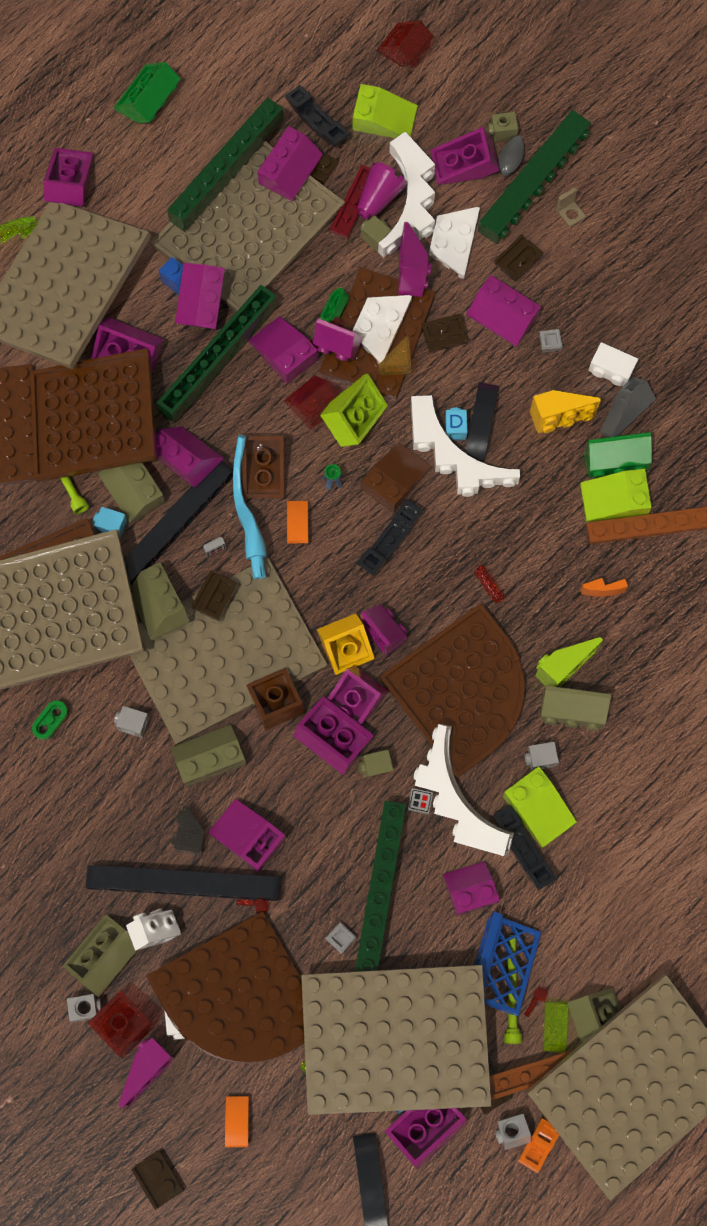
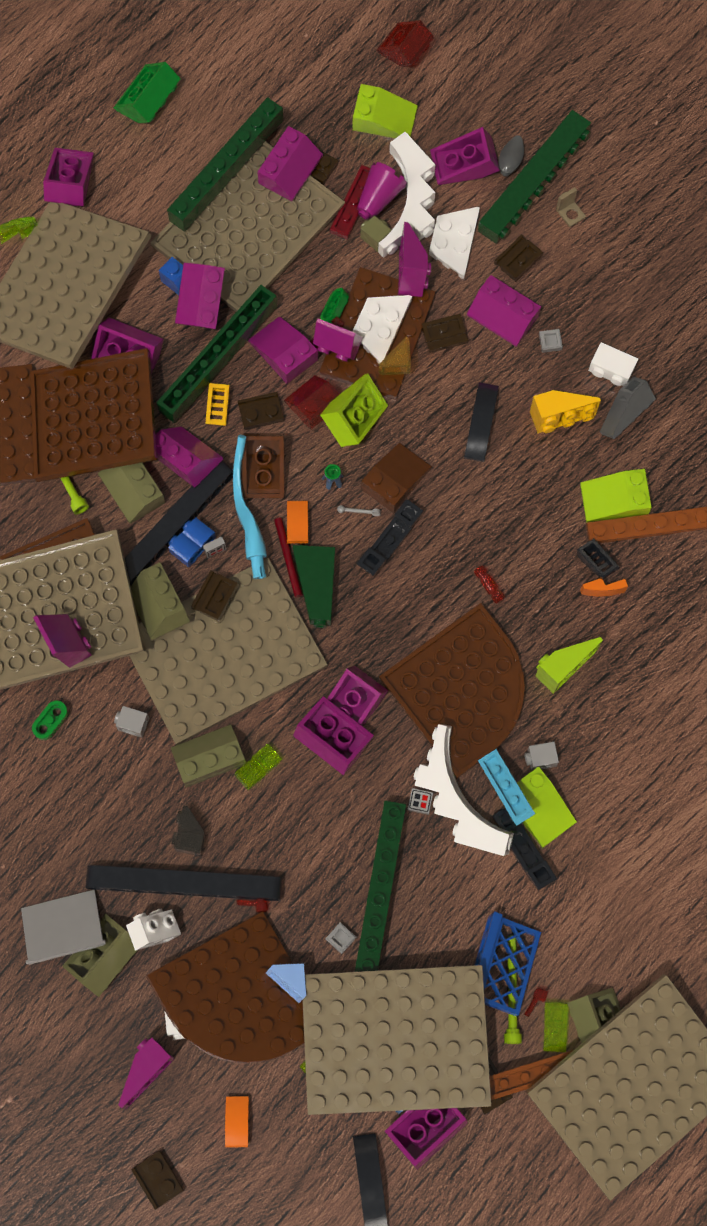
light grey brick [67,994,102,1023] -> none
clear red slope [88,990,155,1059] -> none
medium azure brick [93,507,127,539] -> none
magenta slope [208,799,286,873] -> none
reddish brown slope [246,668,305,731] -> none
black slope [285,85,350,147] -> none
yellow slope [317,613,375,675] -> none
olive brick [357,750,393,778] -> none
magenta slope [360,604,407,657] -> none
white arch [411,396,520,497] -> none
magenta slope [443,862,500,917] -> none
medium azure brick [445,407,467,440] -> none
olive brick [488,112,518,142] -> none
light grey brick [495,1114,531,1150] -> none
orange slope [518,1118,559,1173] -> none
olive slope [539,686,611,731] -> none
slope [584,432,652,479] -> none
none -> light grey piece [21,890,106,965]
none -> magenta slope [33,614,92,668]
none -> blue brick [168,518,216,568]
none -> yellow slope [205,383,230,426]
none -> clear neon green slope [234,744,282,791]
none -> dark brown plate [238,392,284,430]
none -> light blue slope [266,964,306,1003]
none -> dark red bar [274,518,303,598]
none -> dark green slope [293,545,335,628]
none -> light grey hinge [337,505,381,516]
none -> medium azure plate [478,749,535,826]
none -> black slope [577,538,619,580]

